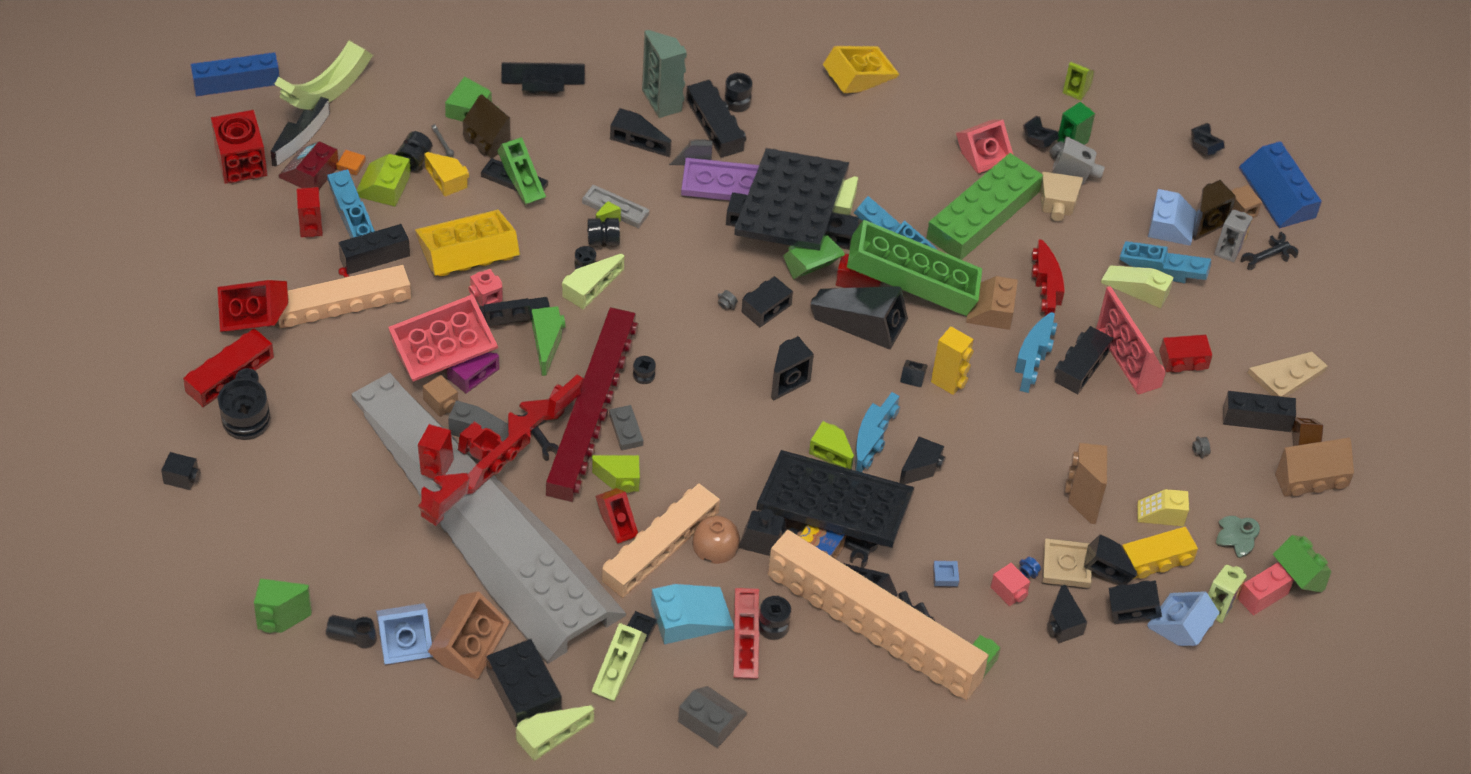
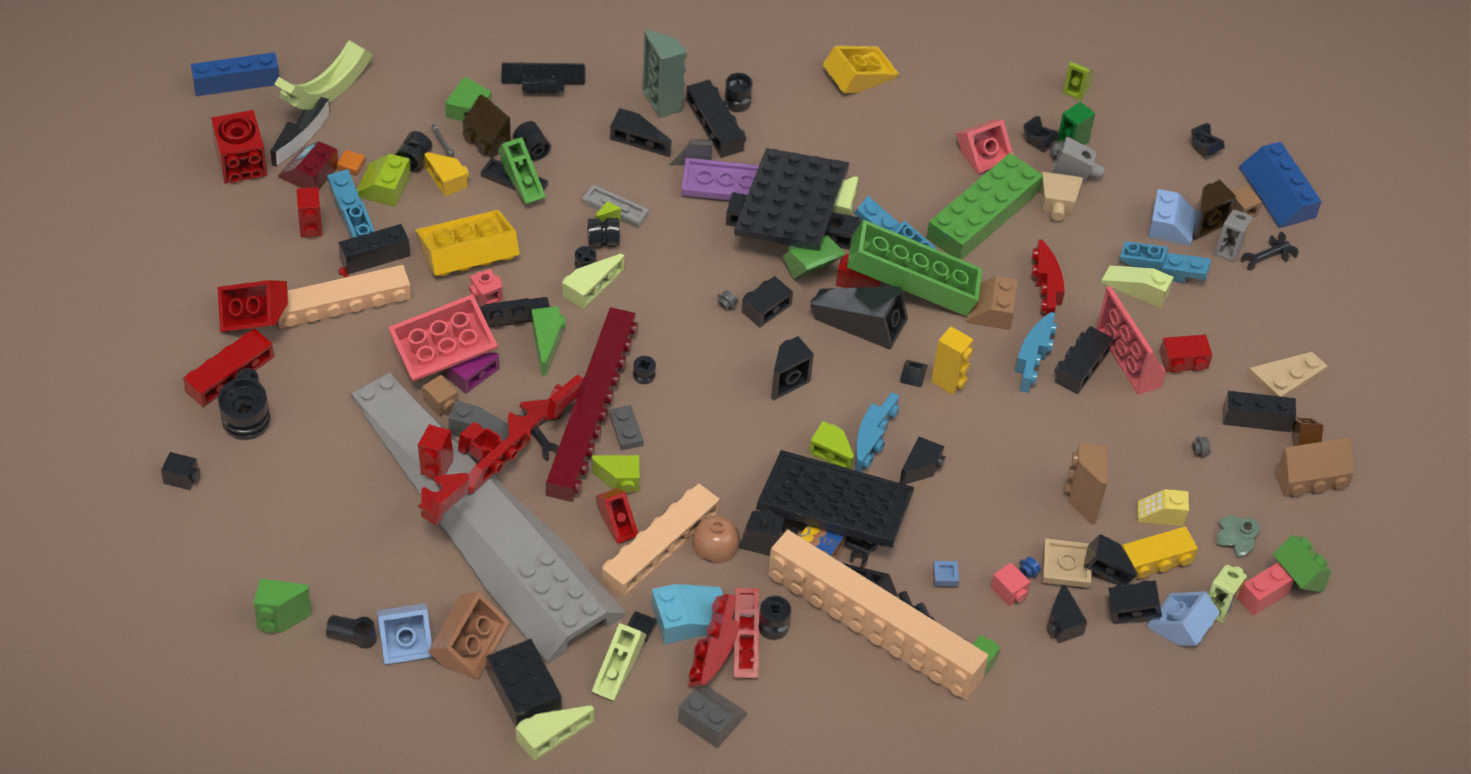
none -> black wheel [513,121,551,162]
none -> red slope [688,593,740,688]

